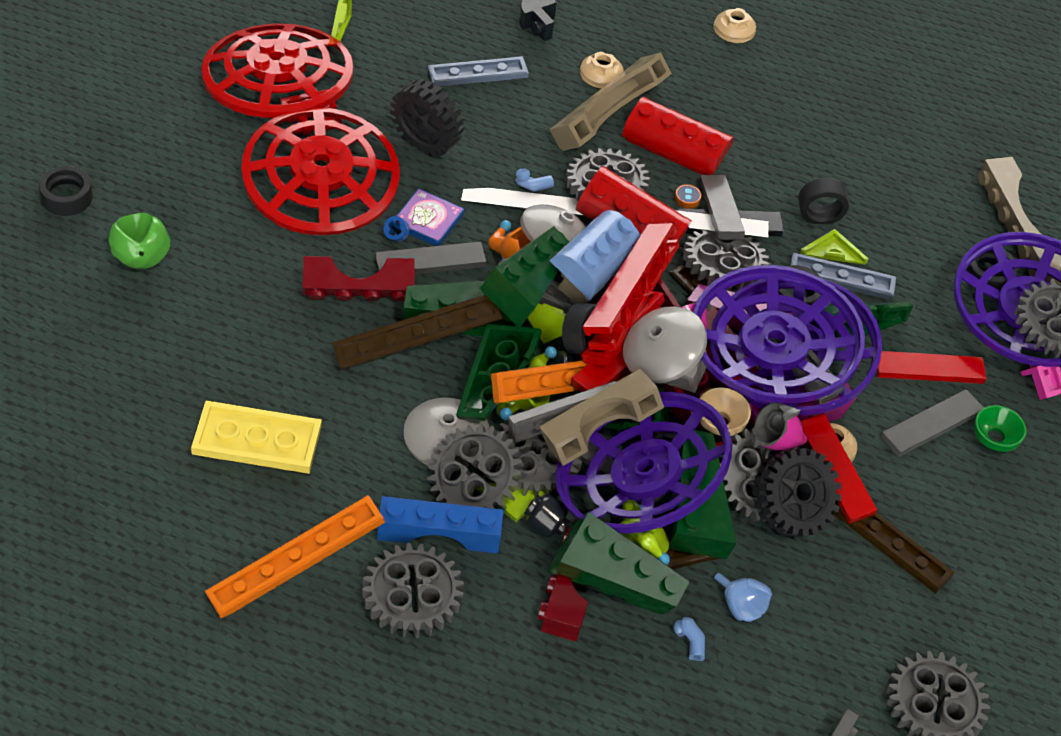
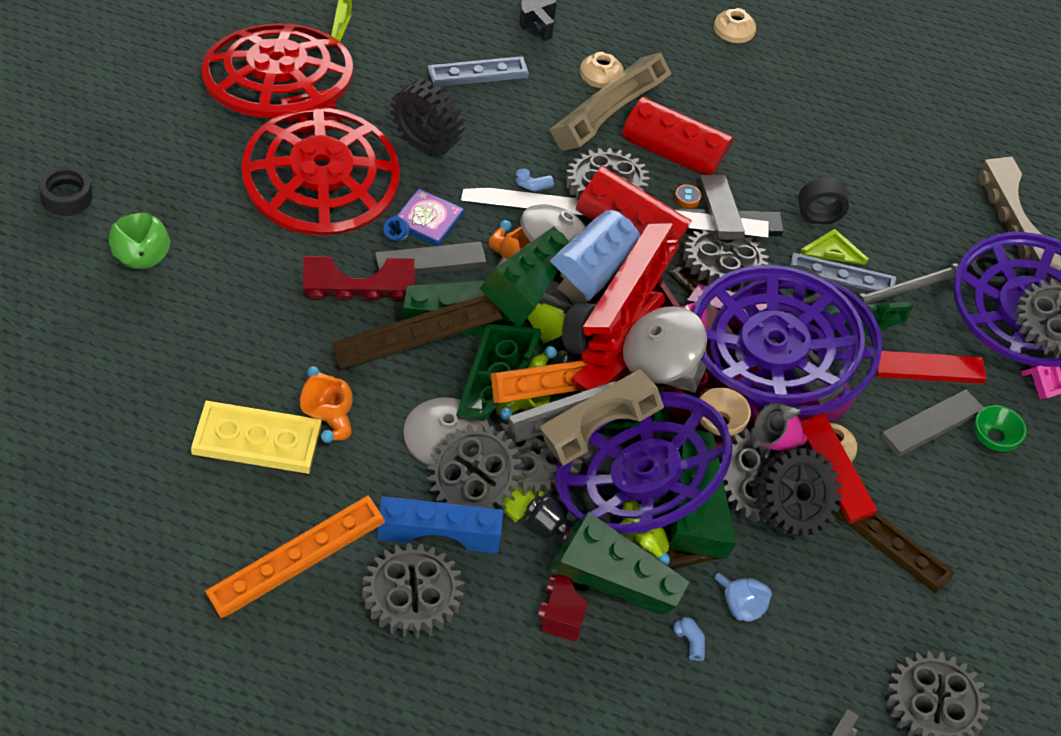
none -> orange piece [300,366,353,443]
none -> dark grey bar [856,263,959,304]

